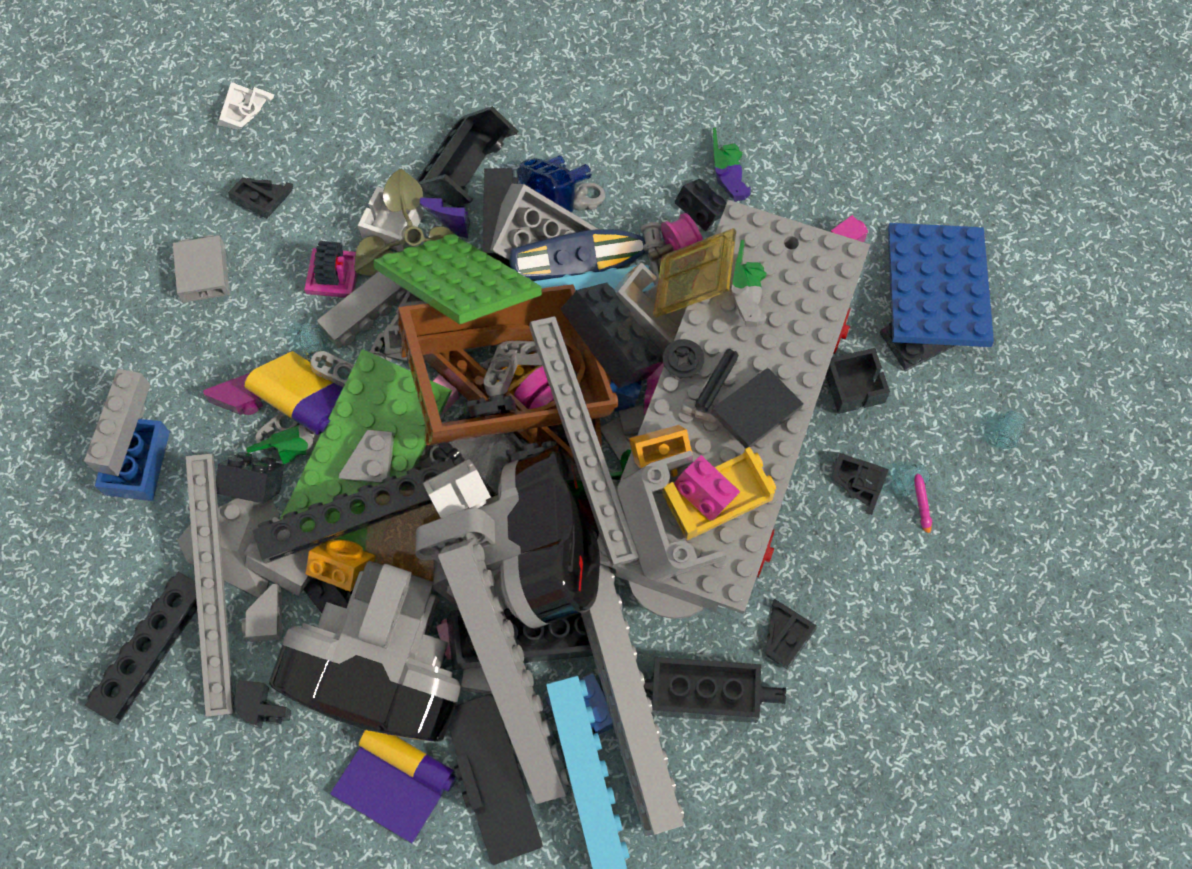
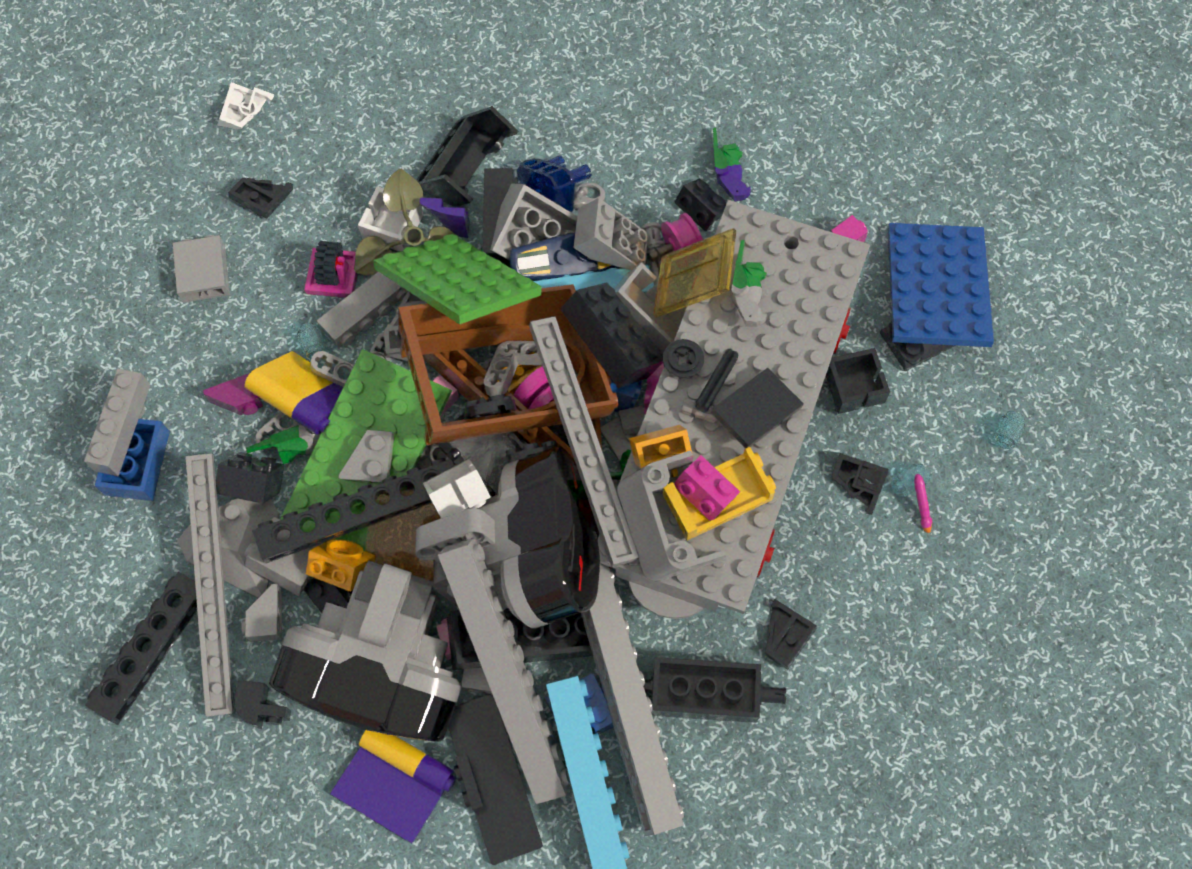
none -> light grey slope [574,198,648,270]

